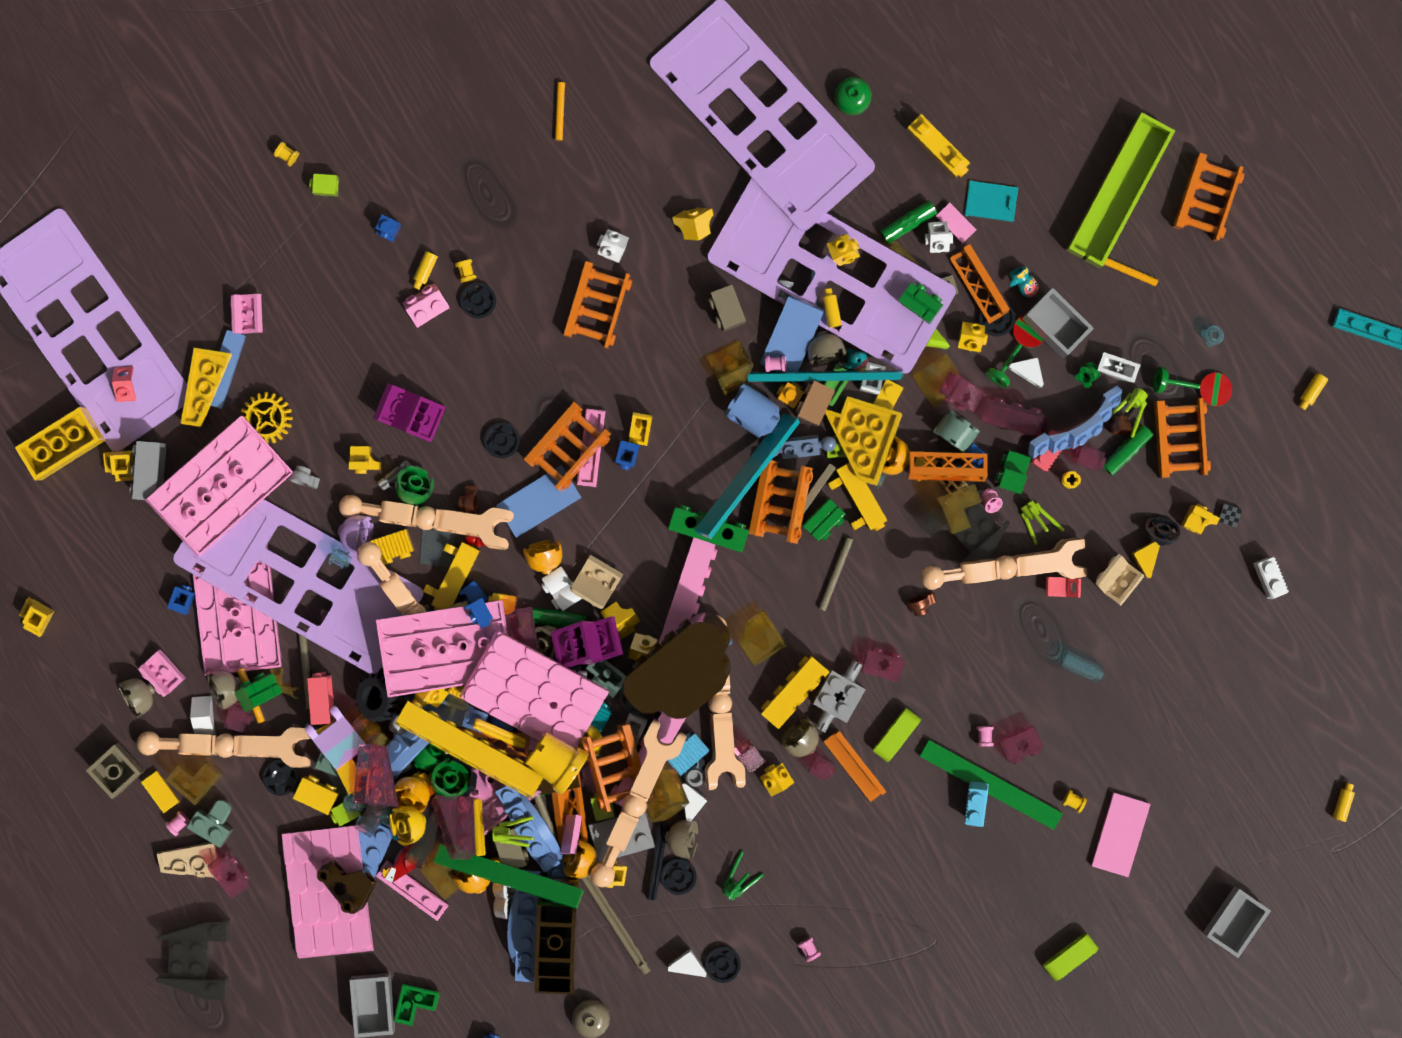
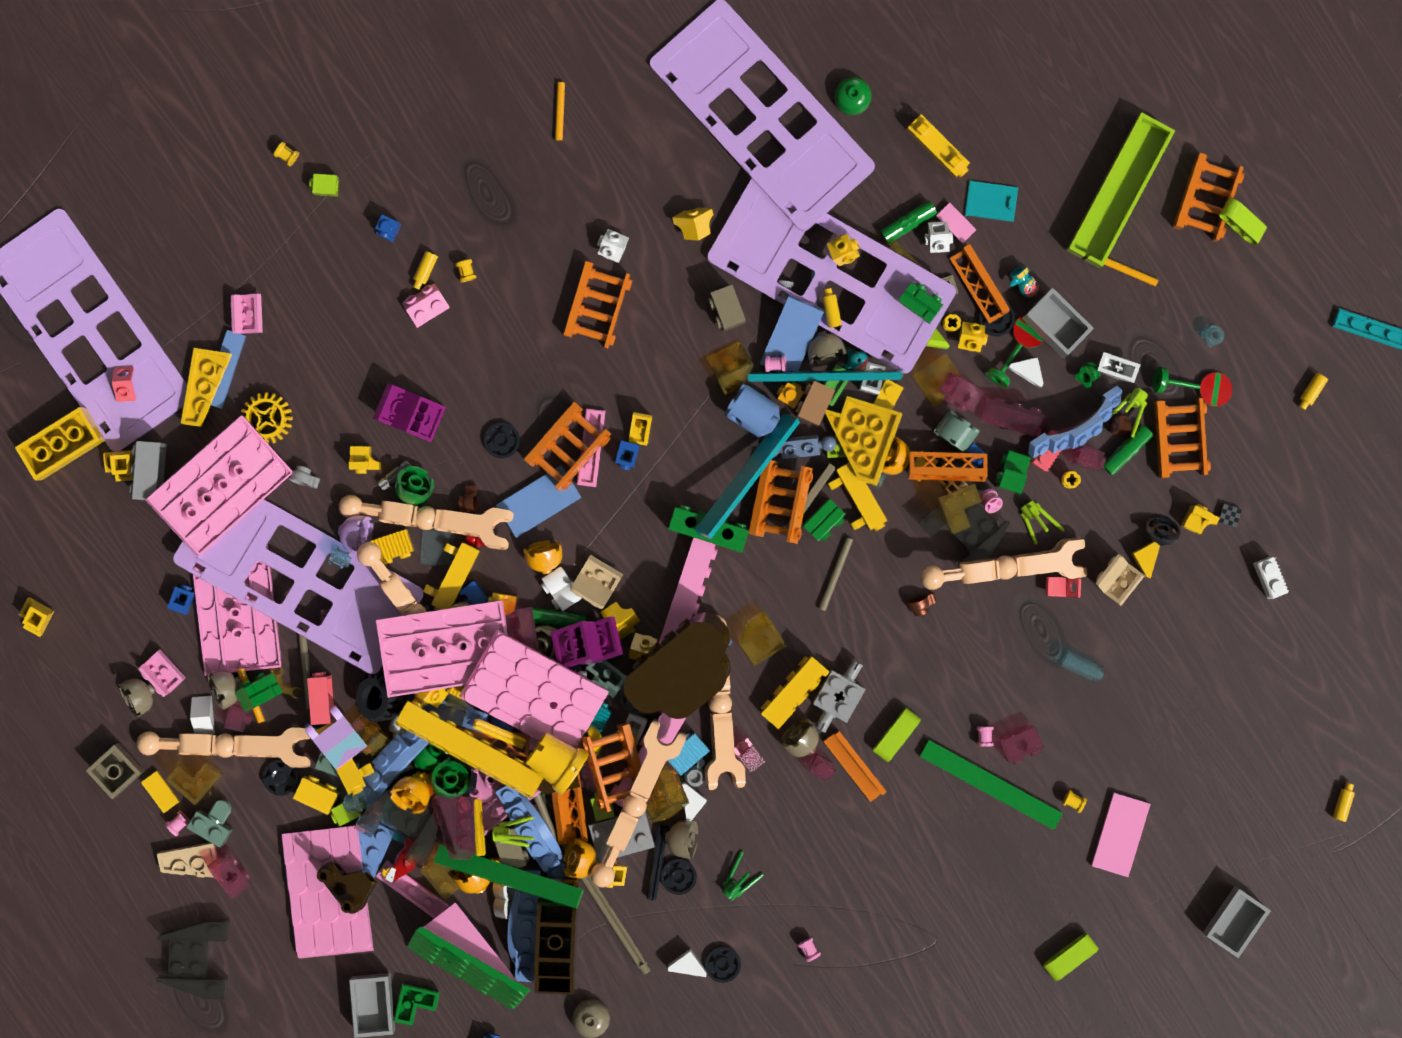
clear pink wedge [353,744,399,807] -> none
yellow cylinder [389,805,426,846] -> none
black wheel [460,283,496,319] -> none
blue brick [464,598,493,629] -> none
bright pink tile [560,815,582,855] -> none
yellow brick [760,763,794,797] -> none
clear pink brick [861,647,905,682] -> none
medium azure brick [965,781,988,827] -> none
none -> green piece [407,903,531,1010]
none -> yellow bush [942,314,961,332]
none -> lime beam [1219,198,1267,245]

